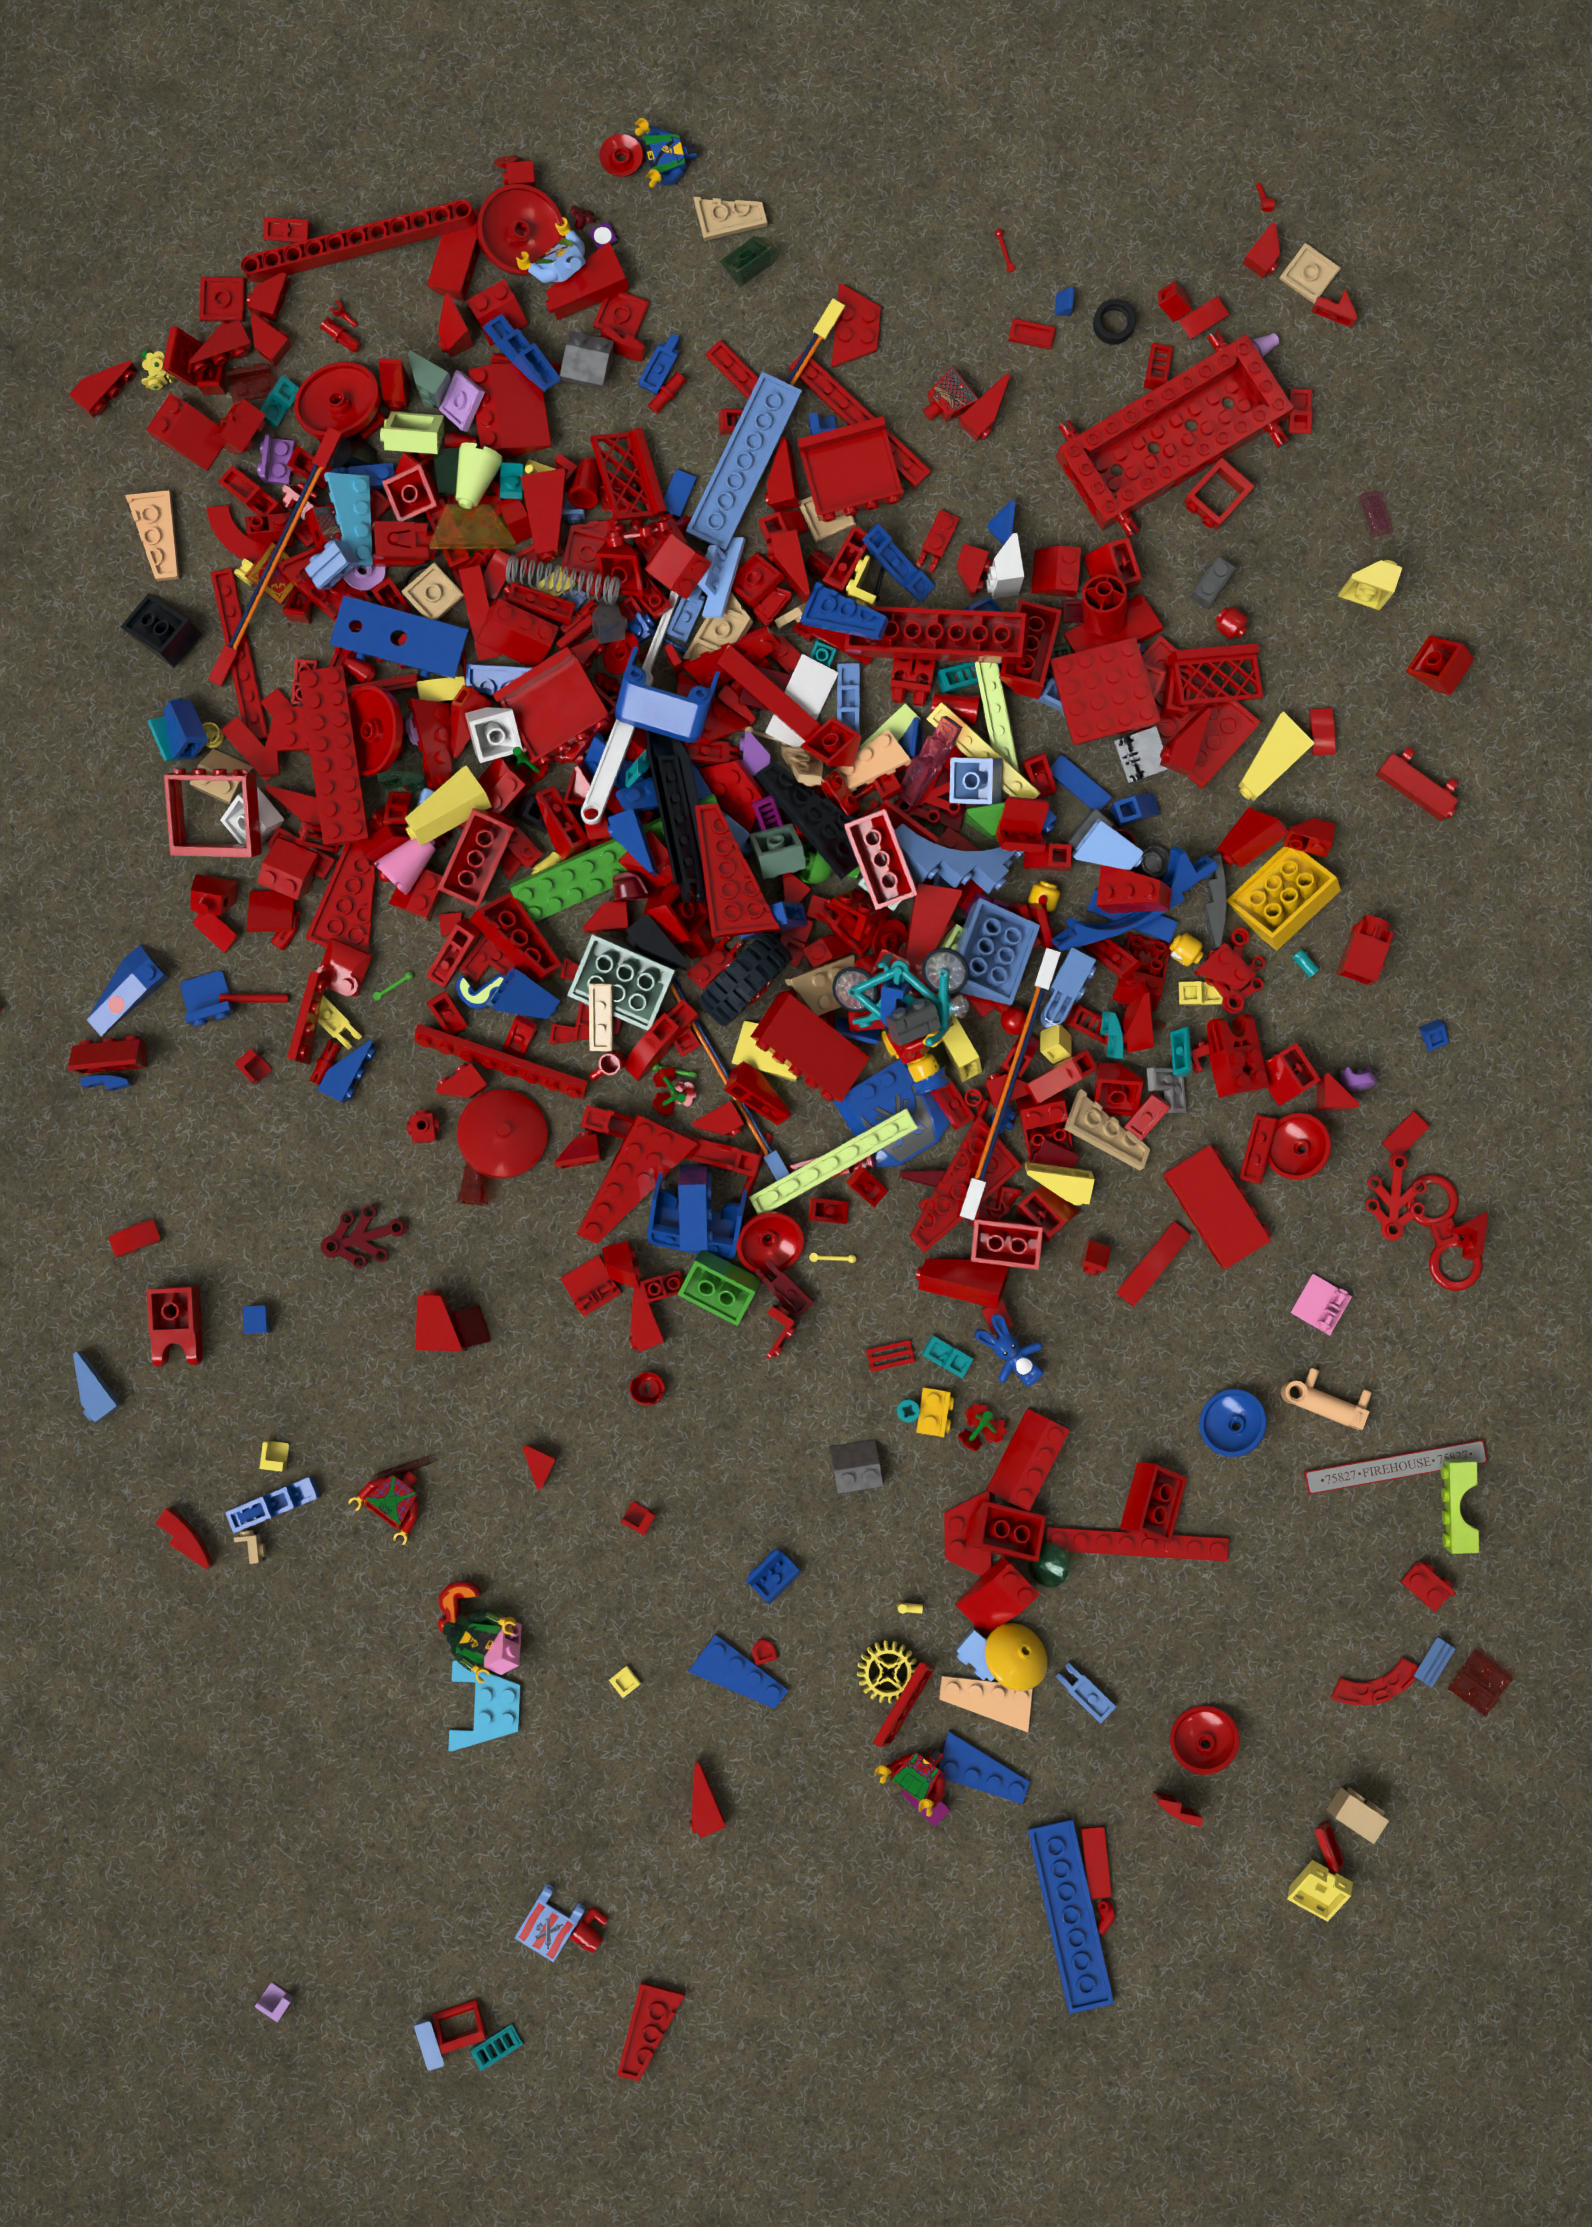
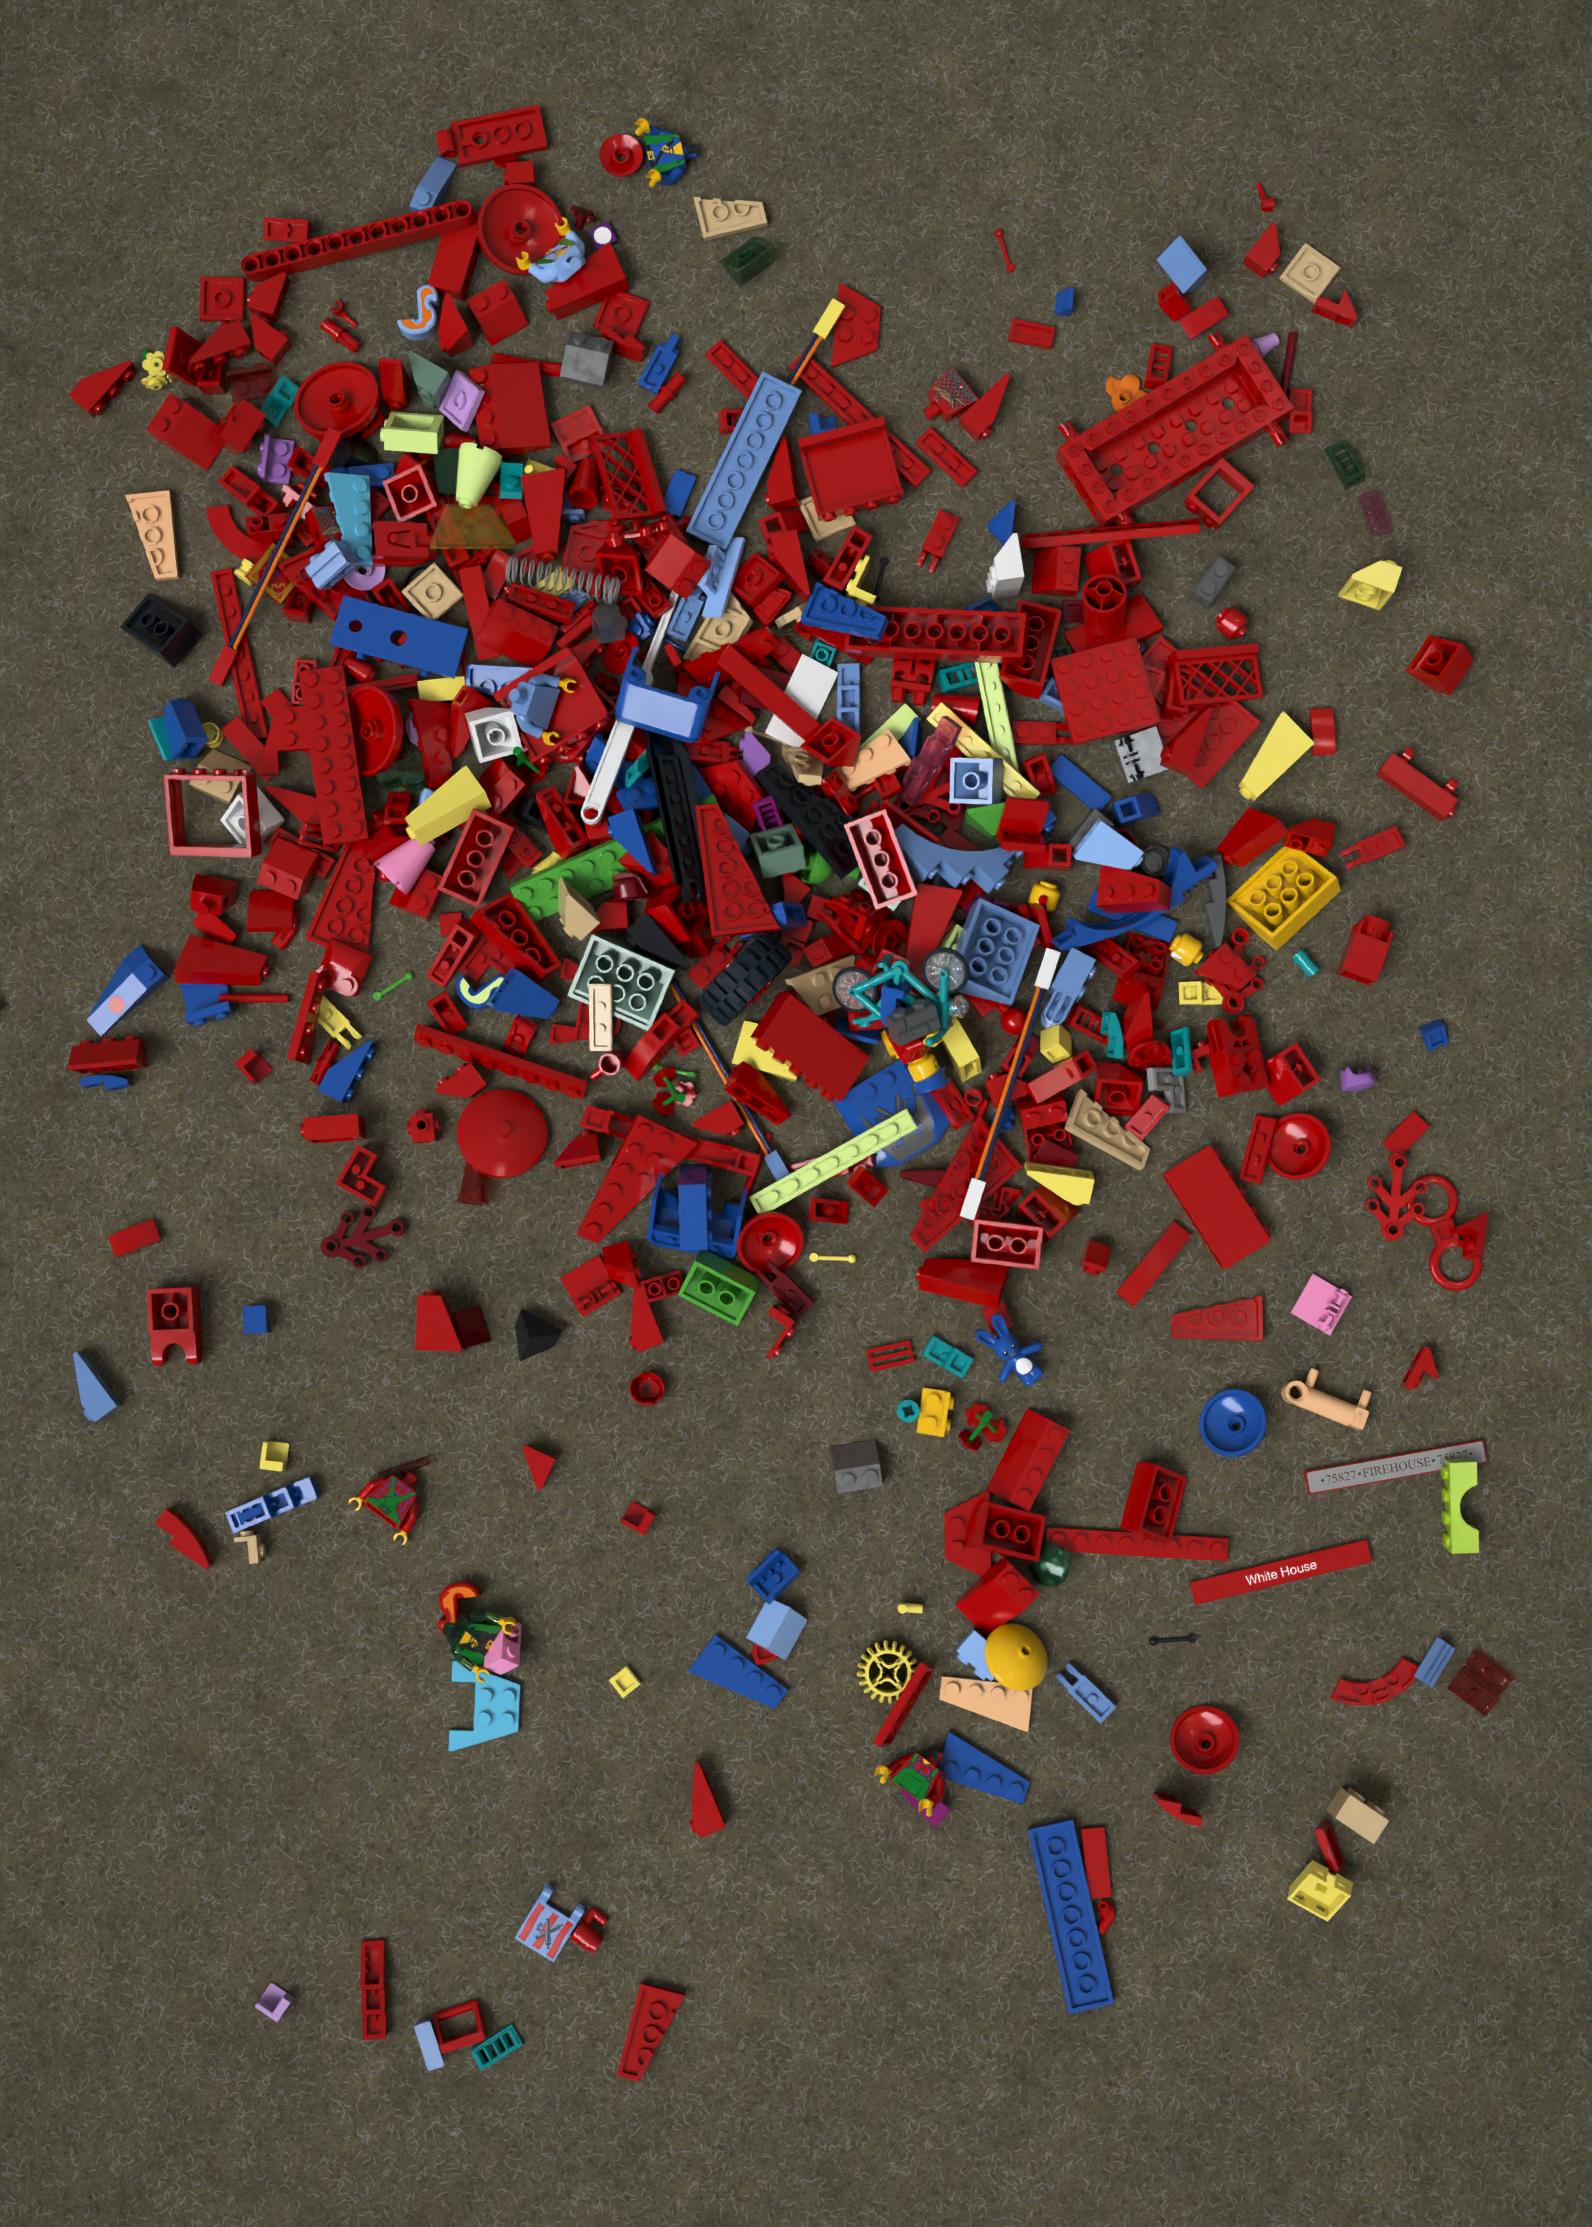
blue slope [483,314,561,392] -> none
blue slope [862,523,935,602] -> none
red slope [956,543,991,598] -> none
black tyre [1093,299,1136,345] -> none
red slope [1316,1072,1360,1111] -> none
red bracket [1399,1561,1456,1613] -> none
none -> red slope [174,934,271,986]
none -> red window [300,1114,366,1144]
none -> red brick [335,1144,389,1207]
none -> red slope [360,1940,387,2040]
none -> light blue animal [397,285,440,341]
none -> medium blue slope [409,156,457,212]
none -> red hinge [436,104,548,168]
none -> medium blue torso [509,674,576,746]
none -> black slope [515,1308,562,1361]
none -> red slope [550,405,609,463]
none -> tan slope [558,877,600,941]
none -> light blue slope [746,1600,808,1661]
none -> red tile [915,427,978,489]
none -> red hinge [1011,721,1073,746]
none -> red tile [1021,518,1200,549]
none -> orange plate [1106,374,1148,411]
none -> red dish [1128,1041,1173,1077]
none -> black hinge [1149,1634,1197,1646]
none -> medium blue slope [1157,235,1207,294]
none -> red wing [1171,1295,1263,1341]
none -> red tile [1189,1539,1372,1605]
none -> dark red bar [1280,332,1297,398]
none -> clear green slope [1325,439,1366,490]
none -> red hinge [1339,826,1405,869]
none -> red slope [1400,1346,1439,1390]

